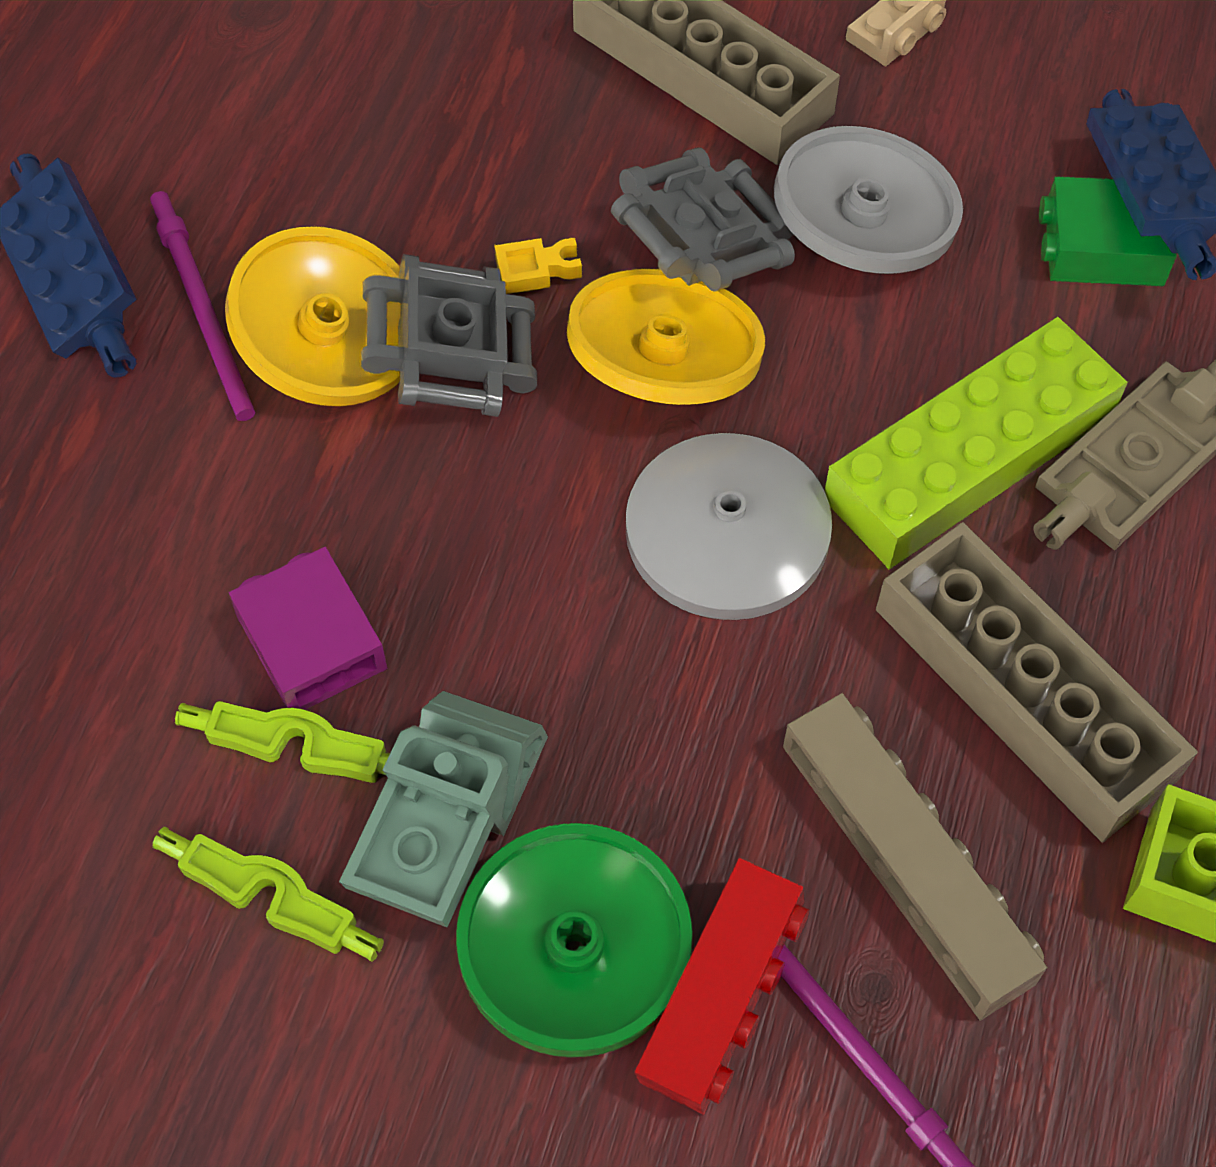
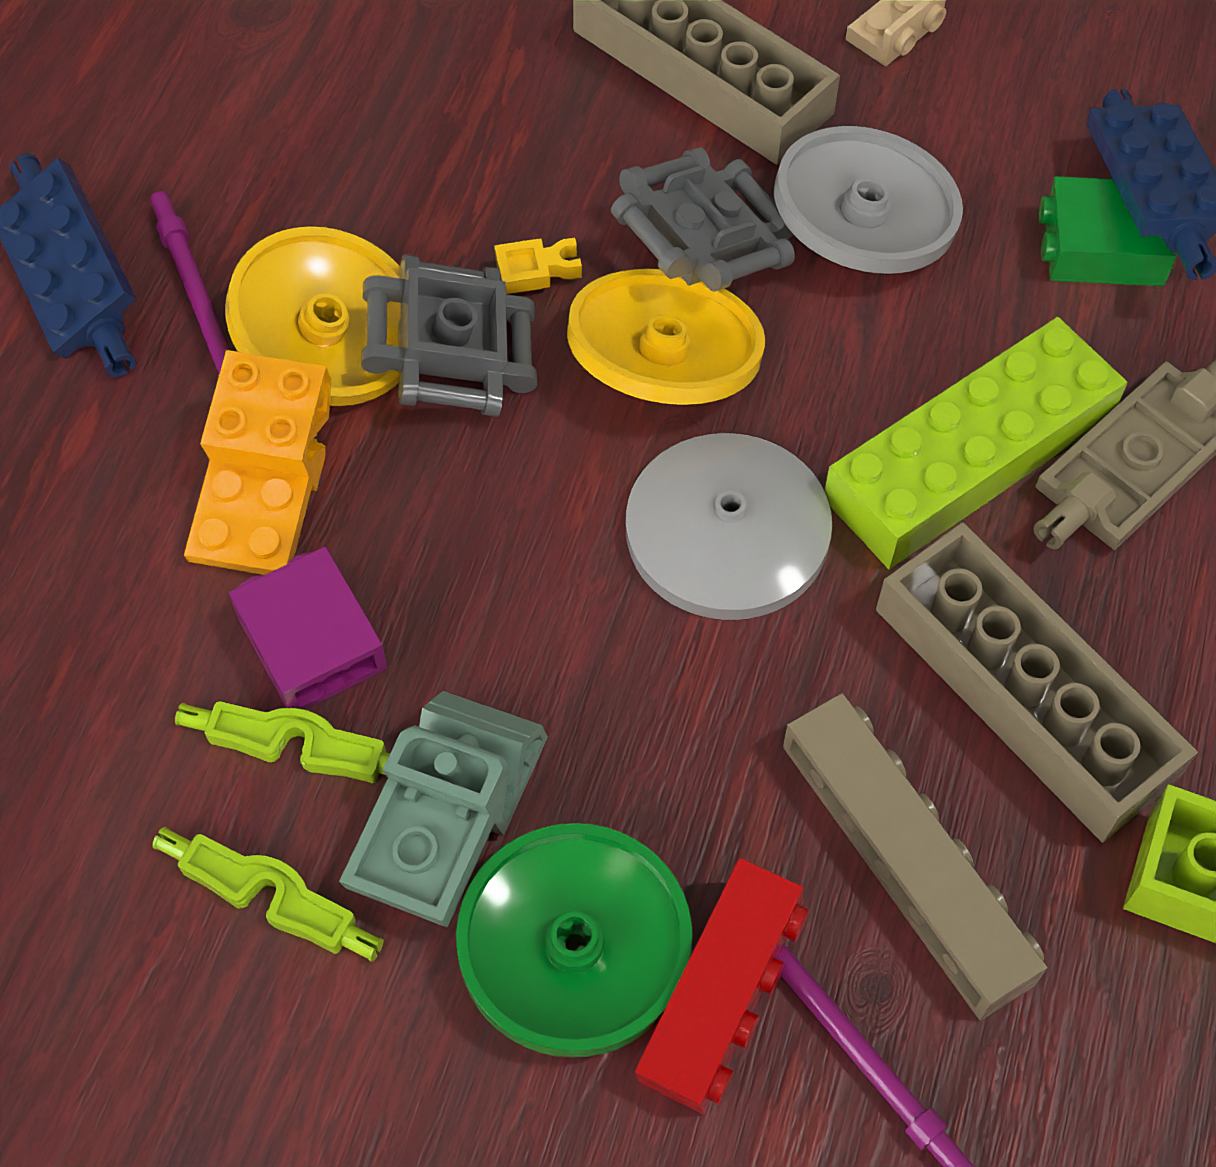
none -> light orange piece [184,350,331,575]

